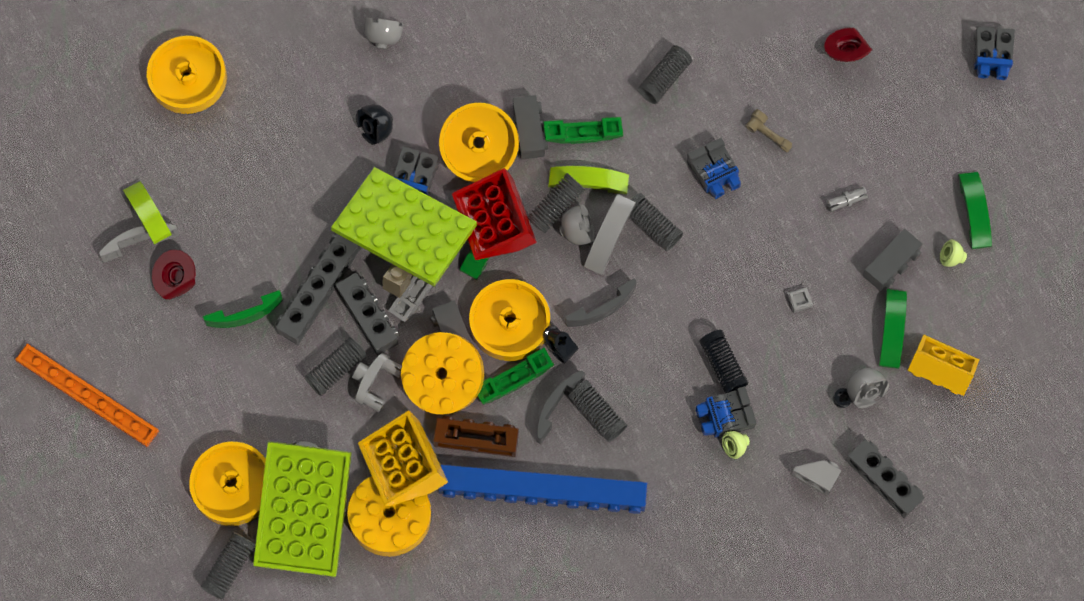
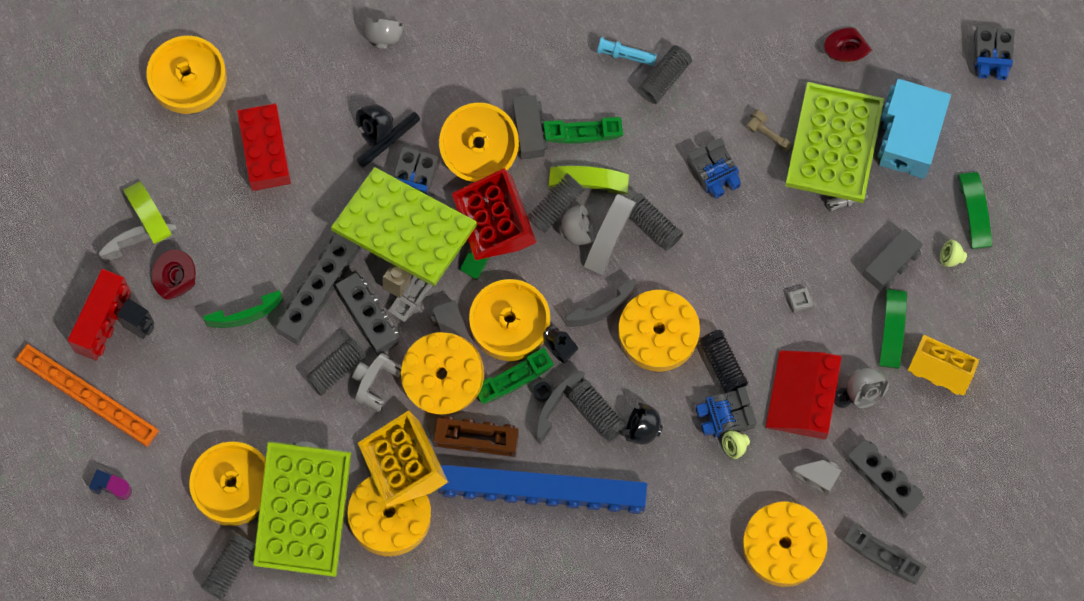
none -> red brick [67,269,131,361]
none -> leg [89,469,132,500]
none -> black brick [117,299,154,339]
none -> red brick [237,103,291,191]
none -> black axle [357,112,420,168]
none -> black bush [534,382,552,402]
none -> medium azure pin [597,37,657,66]
none -> yellow piece [618,290,700,372]
none -> black cylinder [625,402,663,445]
none -> yellow piece [742,502,827,587]
none -> red slope [765,350,842,440]
none -> lime plate [785,82,884,203]
none -> dark grey slope [843,524,927,585]
none -> medium azure piece [877,79,951,179]

